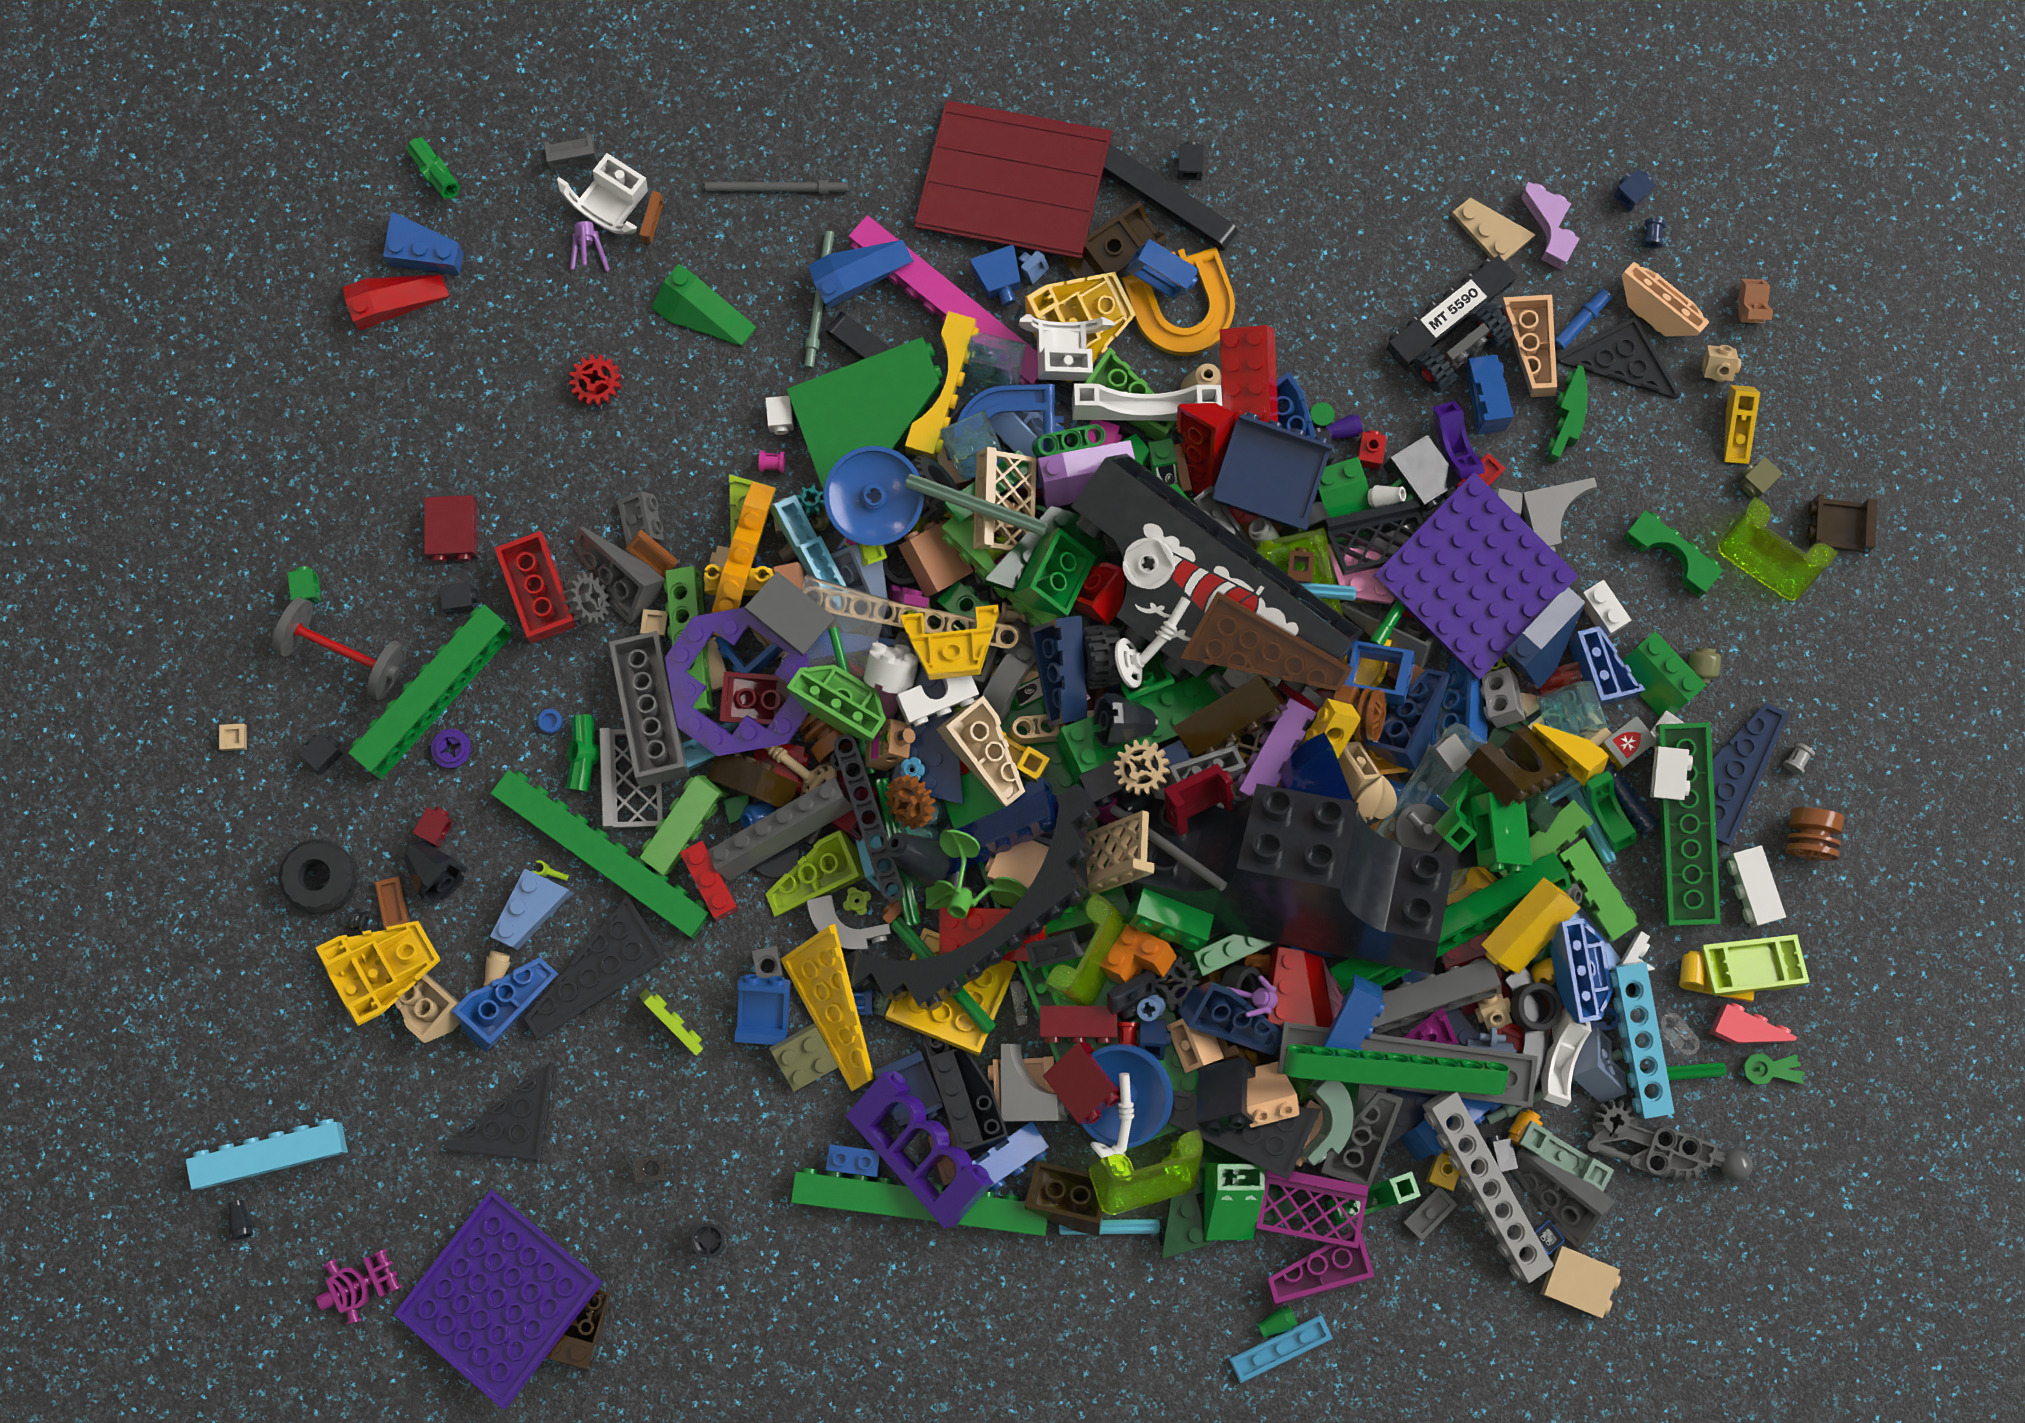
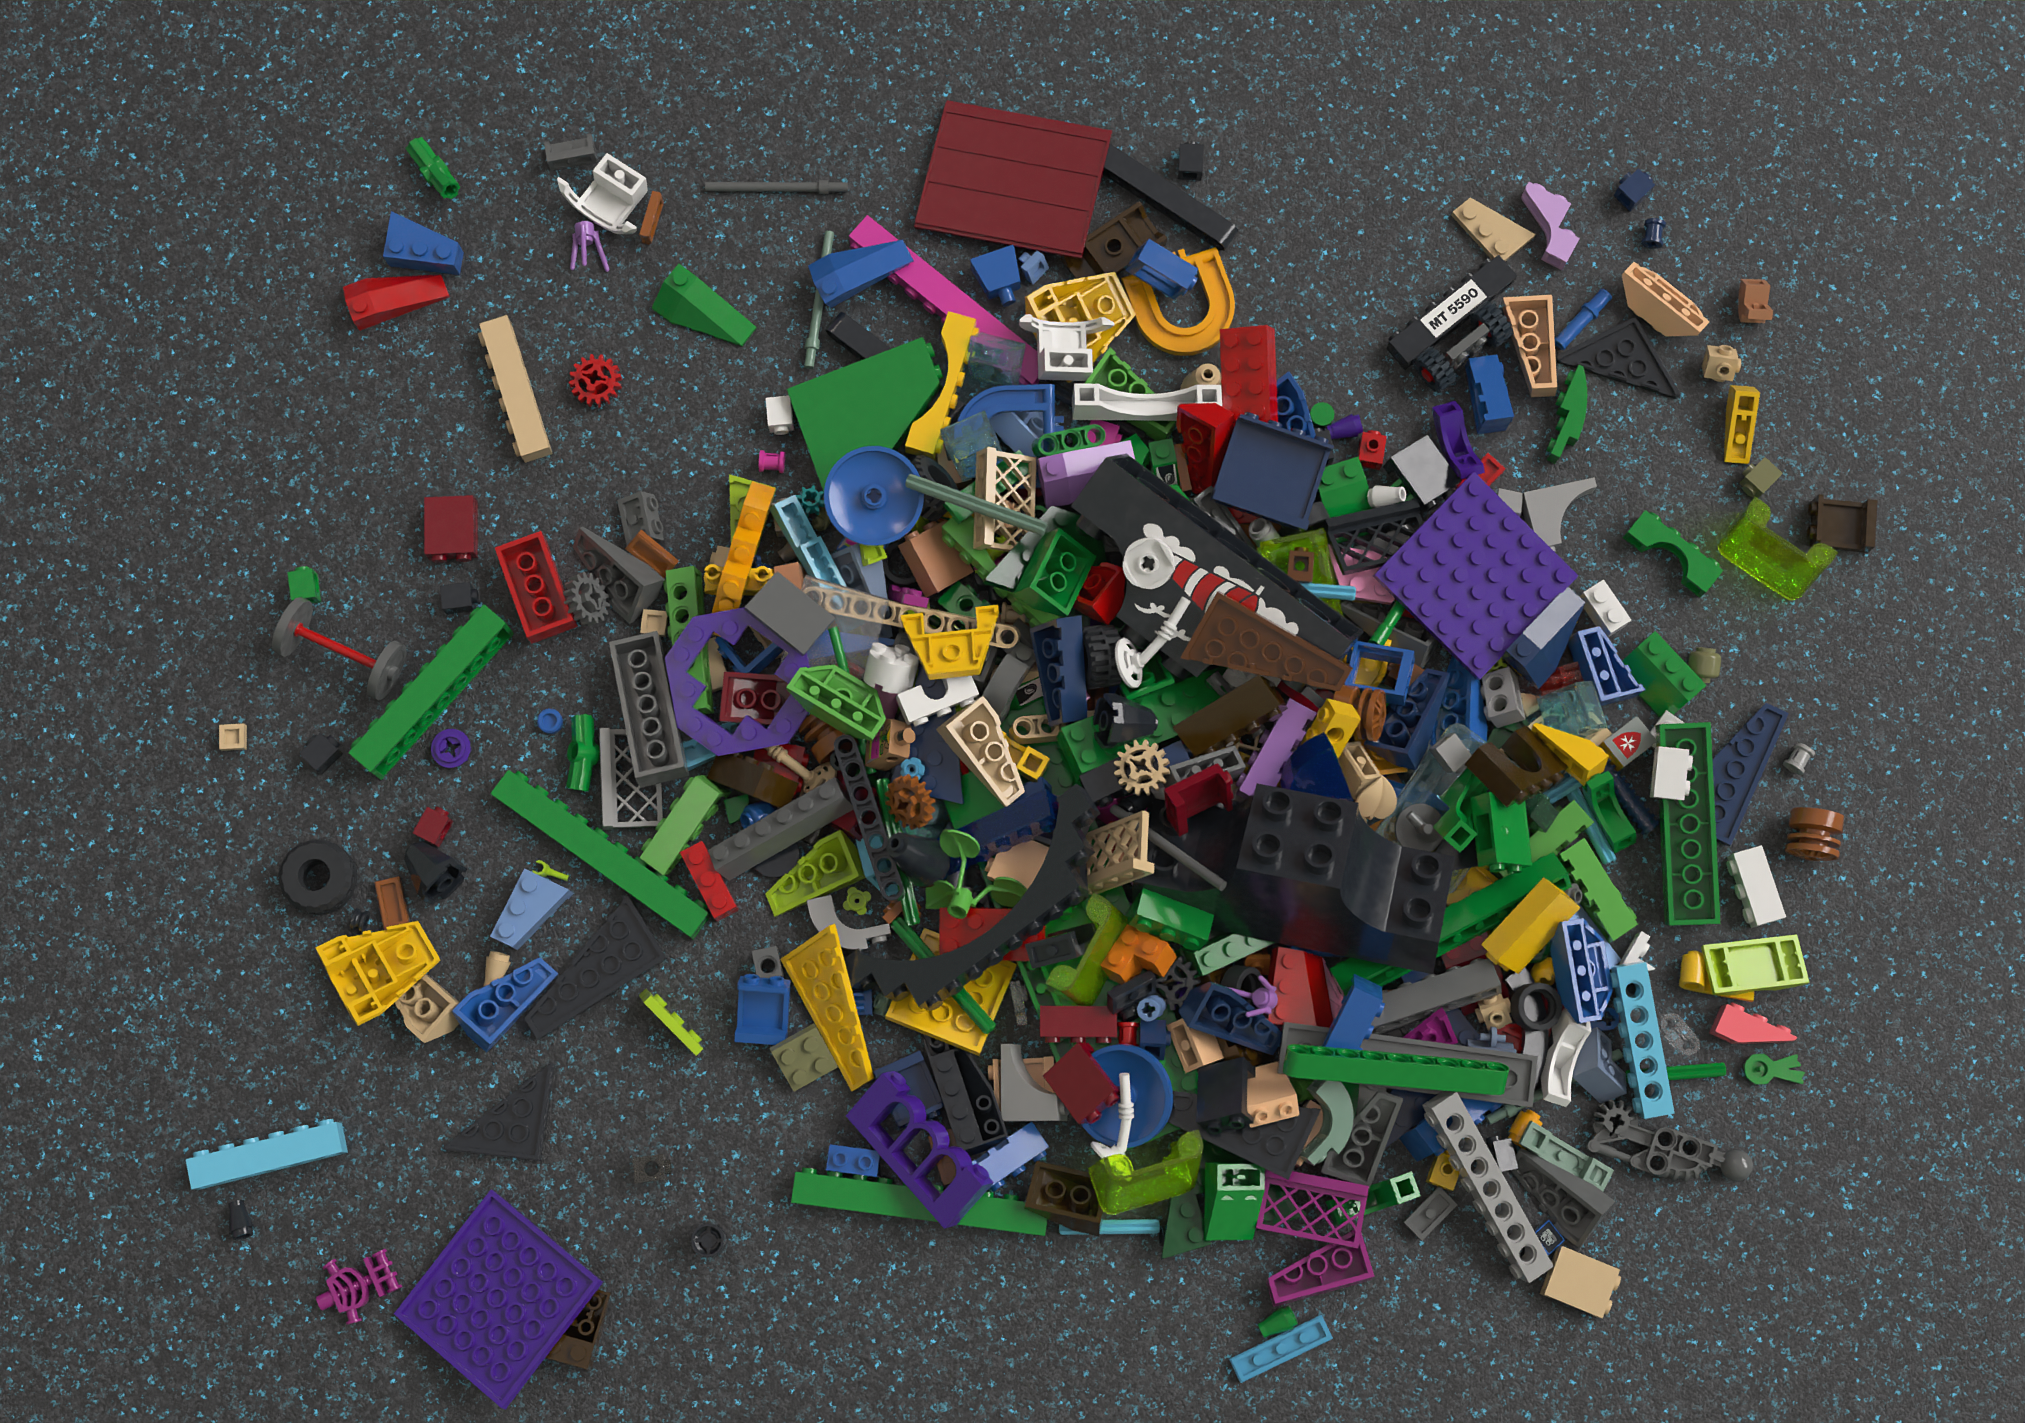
none -> tan brick [478,315,553,463]

